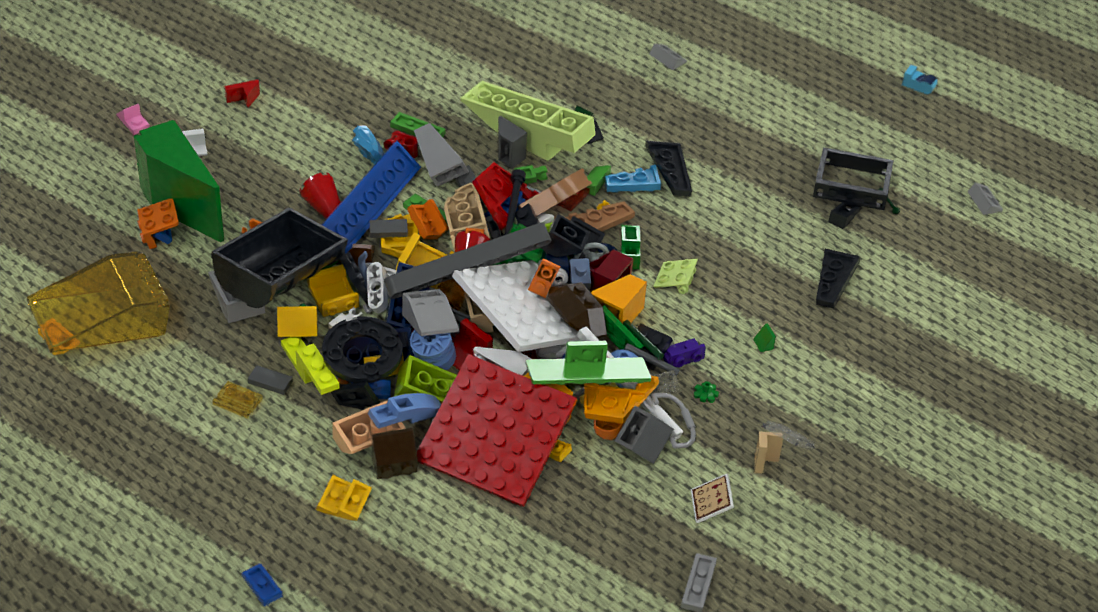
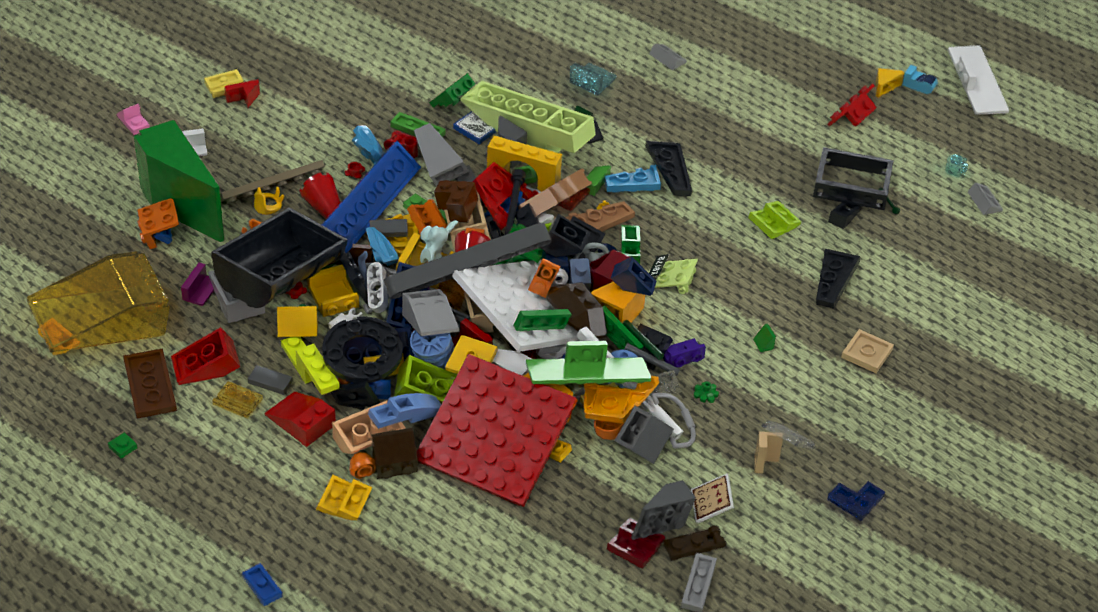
none -> green plate [108,432,138,459]
none -> reddish brown plate [123,348,177,419]
none -> red slope [171,327,241,385]
none -> magenta panel [181,262,214,306]
none -> light yellow plate [204,69,243,98]
none -> dark tan plate [220,160,325,204]
none -> yellow piece [254,186,285,215]
none -> red slope [265,391,336,447]
none -> red plate [285,282,307,299]
none -> red plate [345,162,365,179]
none -> orange cone [350,452,376,479]
none -> dark azure slope [366,227,400,266]
none -> light aqua animal [420,220,458,263]
none -> green plate [429,73,476,108]
none -> reddish brown brick [434,180,478,223]
none -> yellow plate [445,335,498,374]
none -> tile [453,111,496,144]
none -> yellow arch [487,136,562,192]
none -> green plate [513,309,571,331]
none -> clear light blue bracket [570,63,616,96]
none -> dark red slope [606,518,666,569]
none -> dark blue slope [611,257,657,296]
none -> dark grey slope [631,480,696,539]
none -> black sticker [649,254,669,277]
none -> dark brown plate [664,525,727,561]
none -> lime slope [748,201,801,239]
none -> red bracket [827,84,877,127]
none -> clear blue plate [827,481,885,521]
none -> tan plate [841,329,894,373]
none -> yellow slope [876,68,905,98]
none -> clear light blue plate [945,154,969,179]
none -> white bracket [948,46,1009,115]

